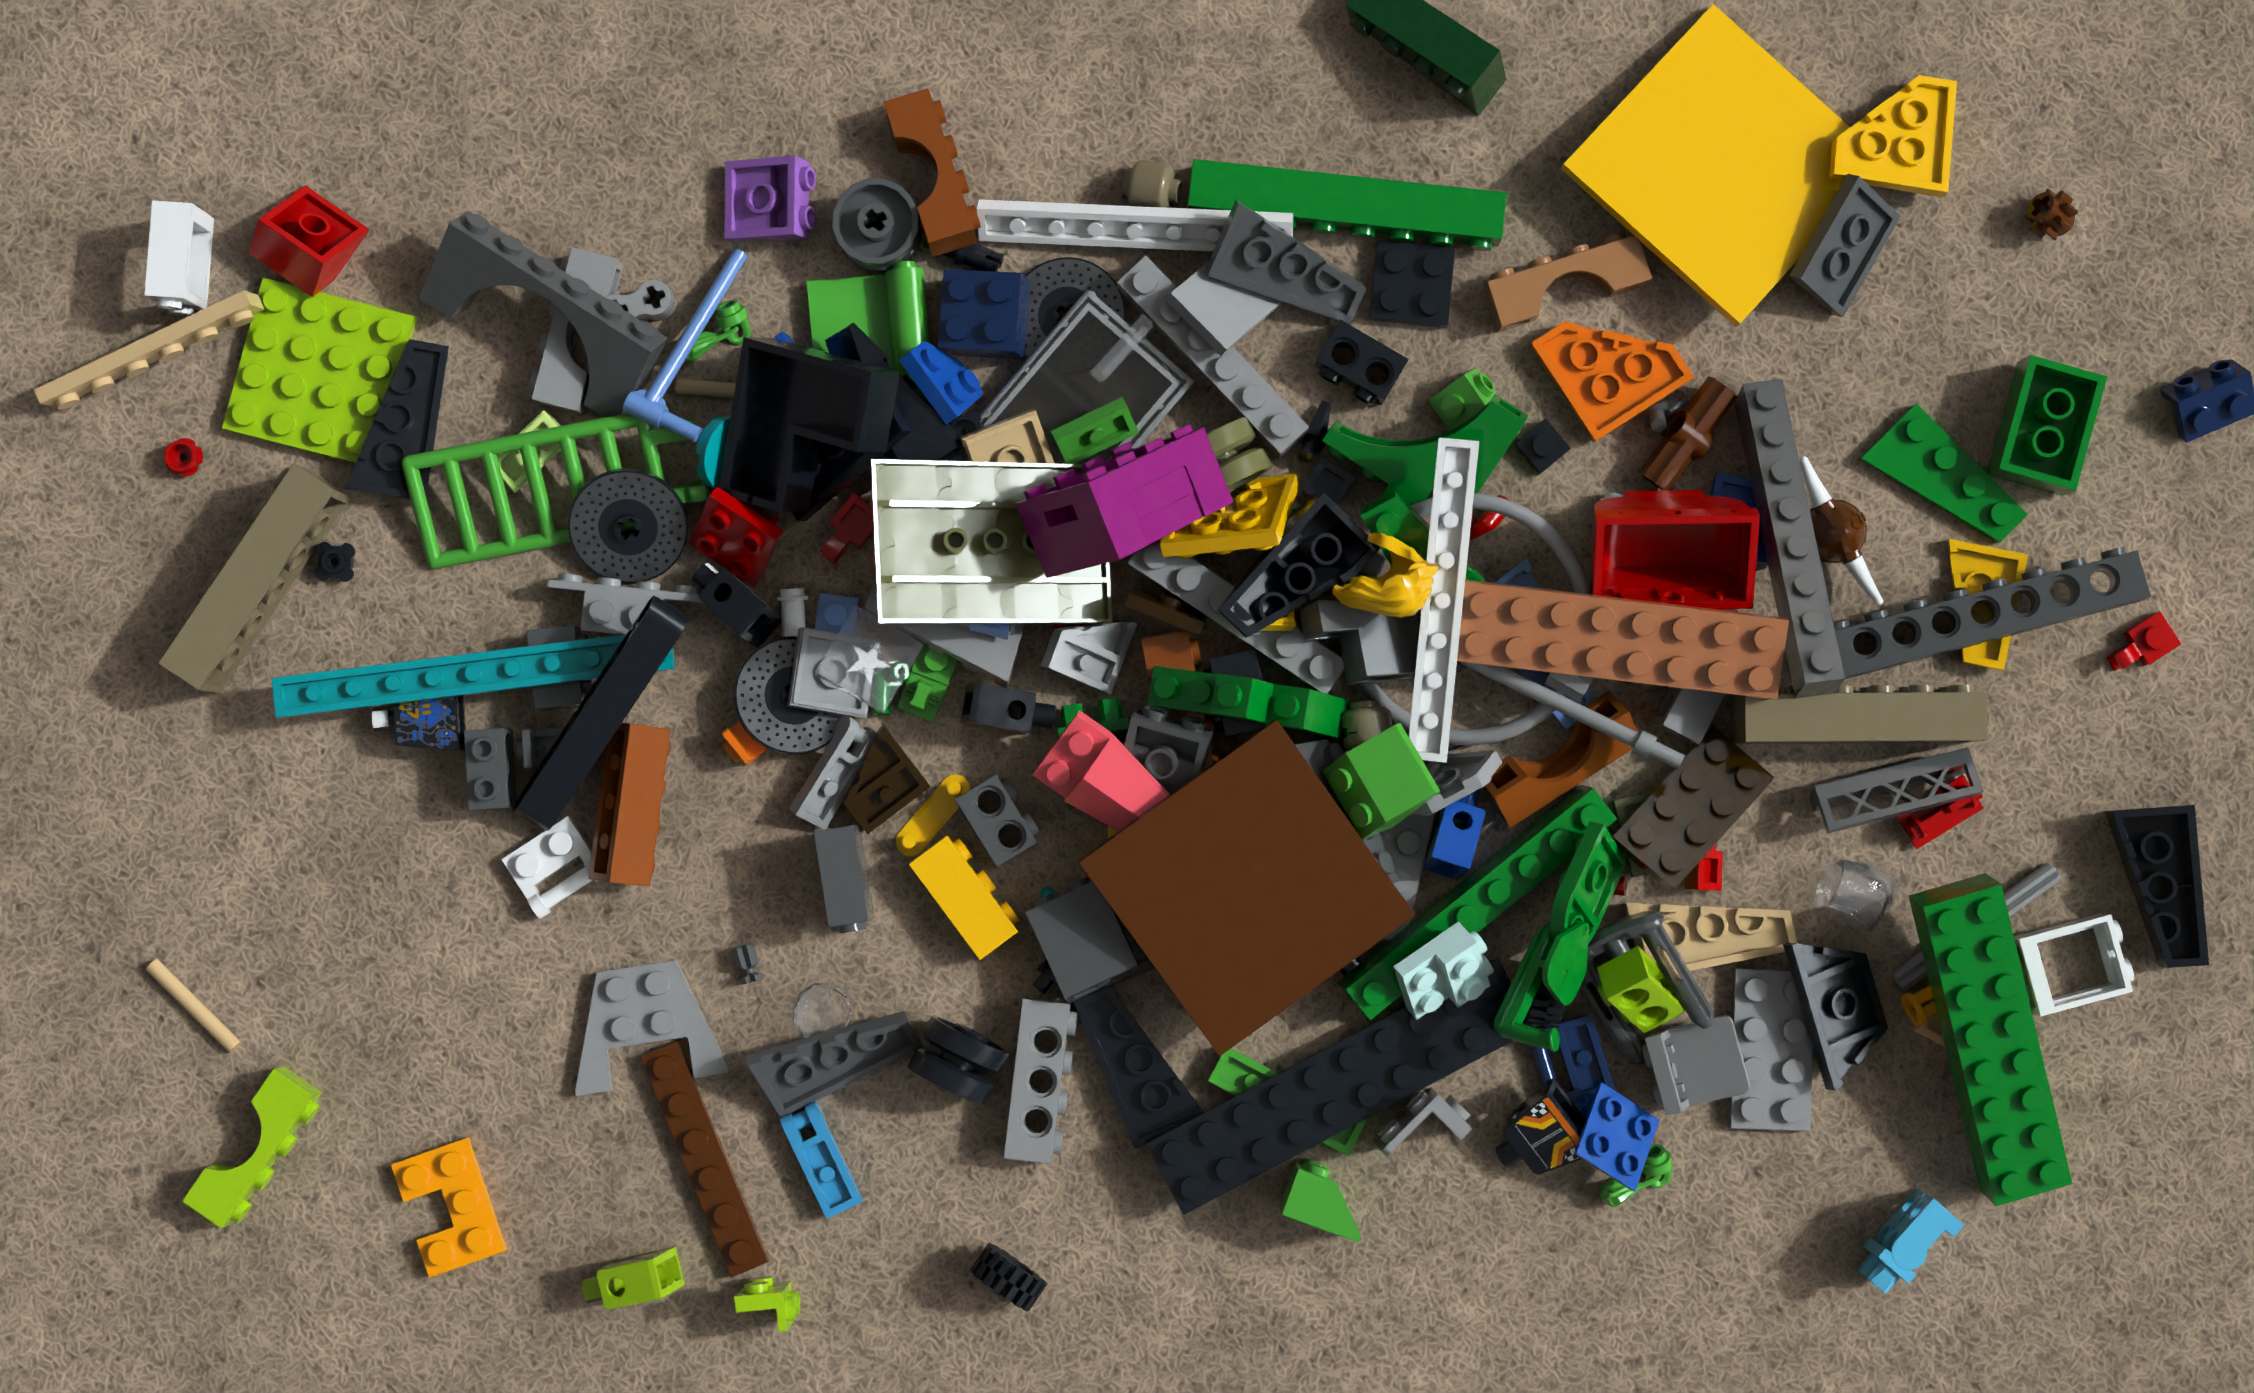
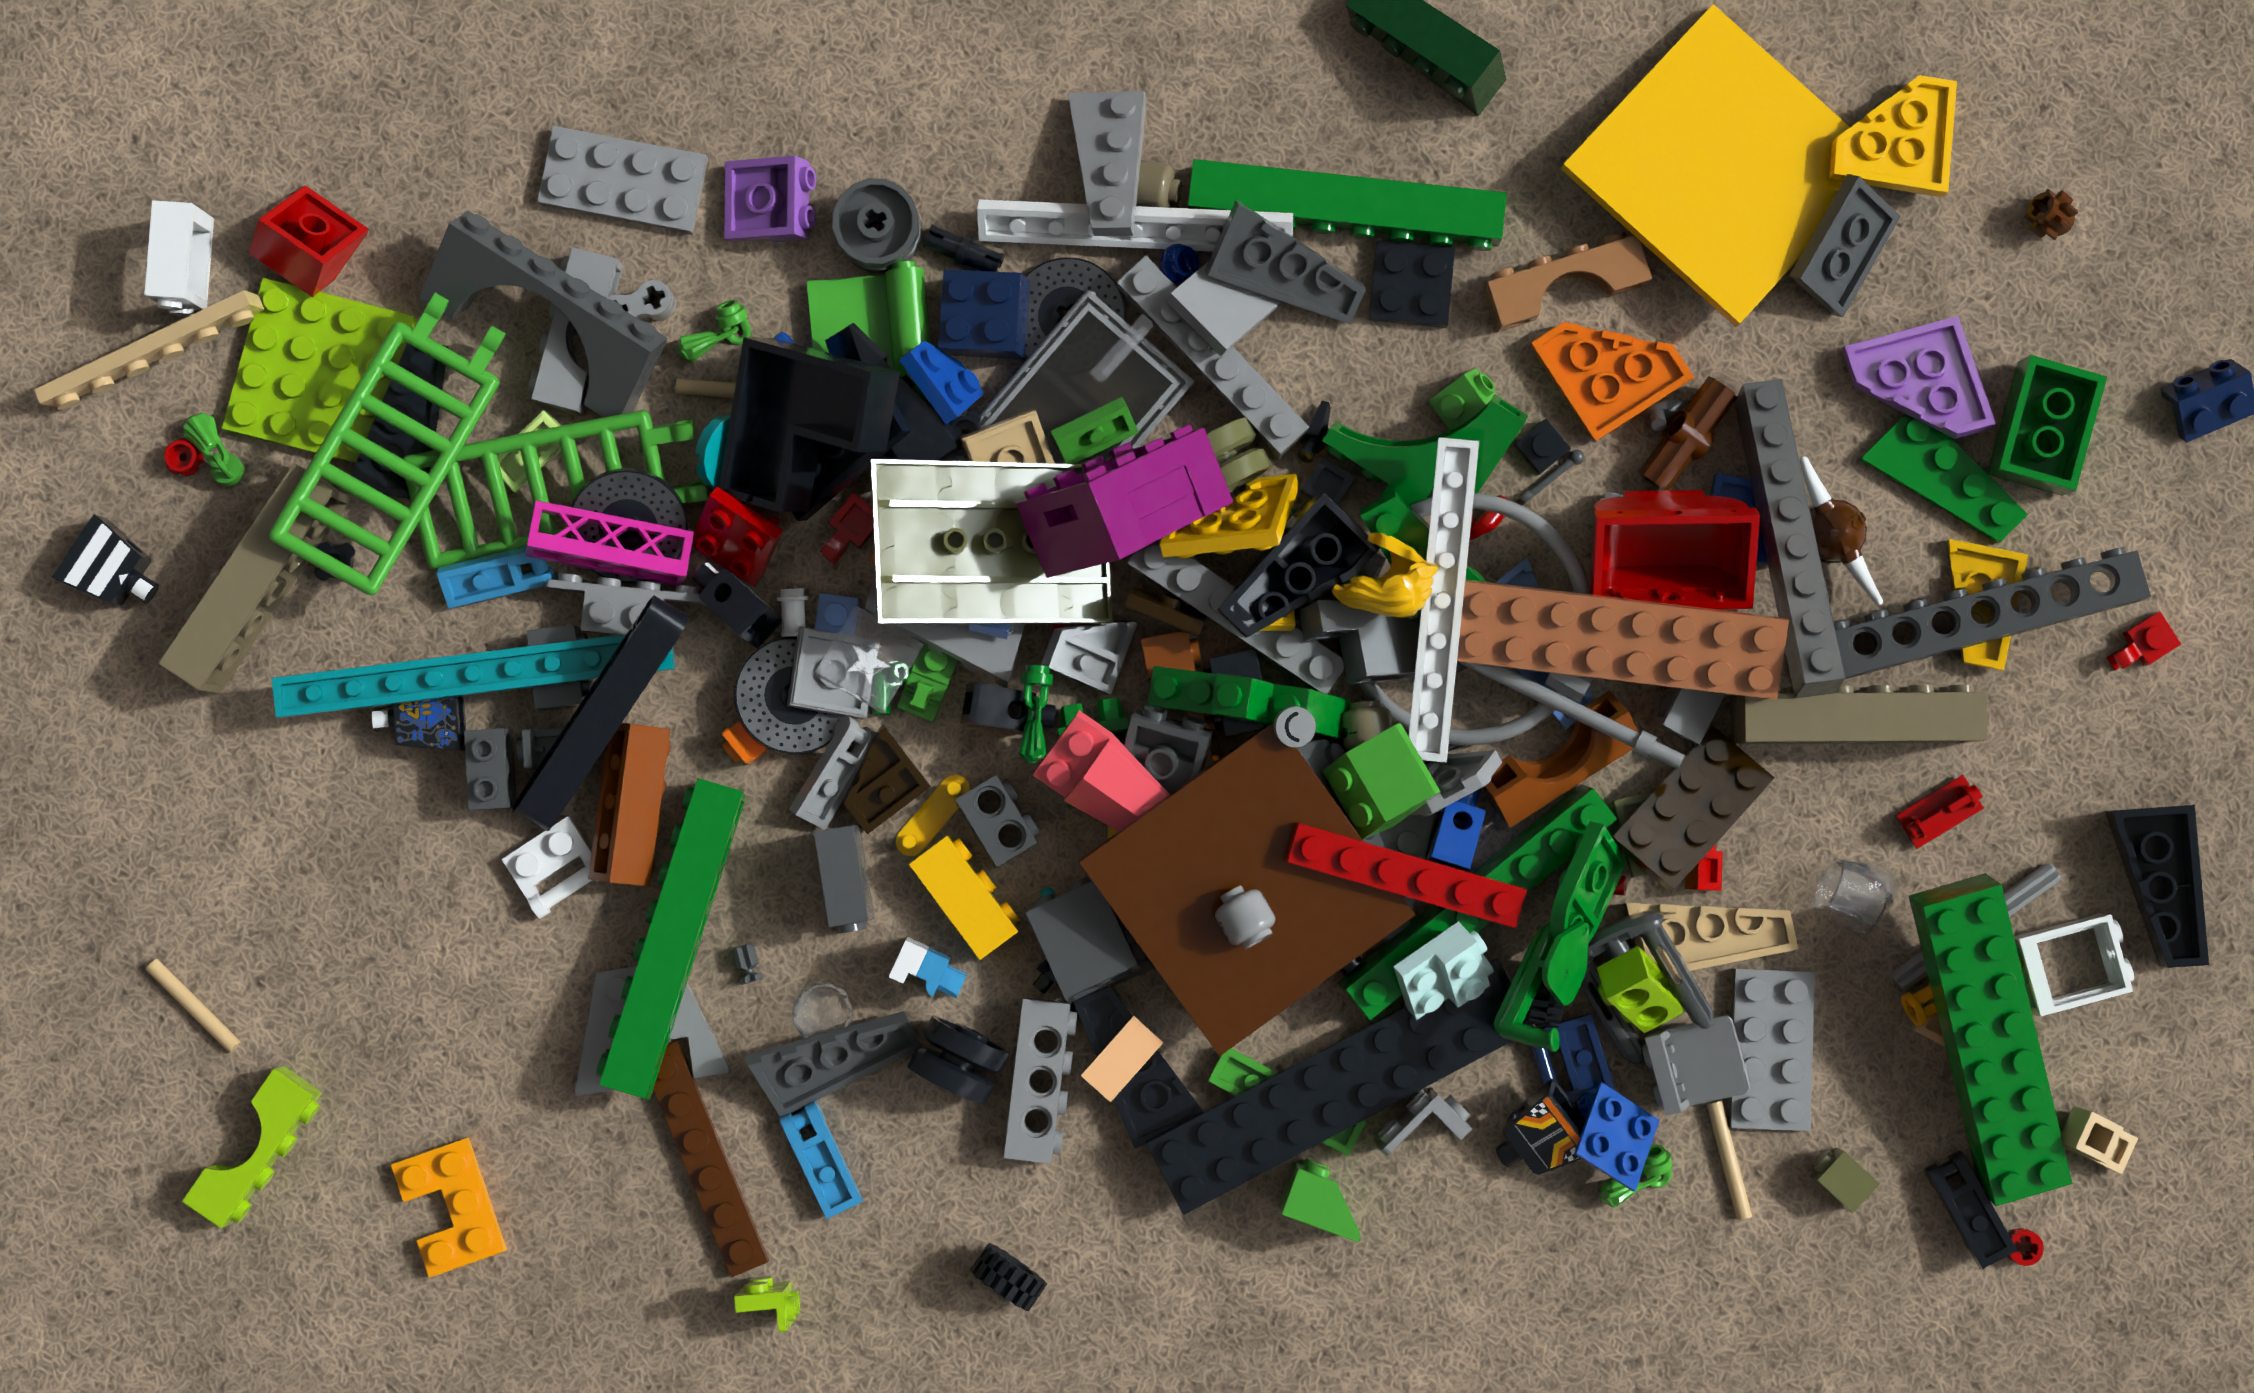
lime torso [582,1247,685,1310] -> none
medium blue bar [623,248,747,442] -> none
dark orange arch [883,88,981,257] -> none
black brick [1314,319,1409,406] -> none
black wing [1783,943,1888,1091] -> none
dark grey fence [1810,747,1984,834] -> none
medium azure hips [1856,1188,1964,1294] -> none
none -> black torso [52,514,159,606]
none -> bright green piece [183,412,245,487]
none -> bright green bar [268,293,506,596]
none -> dark azure plate [436,545,556,609]
none -> dark pink fence [525,500,694,586]
none -> light grey plate [537,126,708,234]
none -> green brick [596,778,746,1100]
none -> dark azure hips [889,937,967,998]
none -> green piece [1018,665,1053,763]
none -> light grey wing [1068,91,1147,236]
none -> light nougat tile [1081,1015,1164,1102]
none -> clear blue plate [1159,244,1199,284]
none -> light grey head [1215,886,1276,949]
none -> light grey tile [1273,706,1316,747]
none -> red plate [1284,822,1527,928]
none -> dark grey hinge [1517,449,1584,506]
none -> tan bar [1706,1100,1752,1220]
none -> olive brick [1809,1148,1880,1213]
none -> medium lavender plate [1842,316,1996,439]
none -> black plate [1924,1151,2018,1269]
none -> red bush [2007,1228,2044,1266]
none -> tan brick [2061,1106,2138,1174]

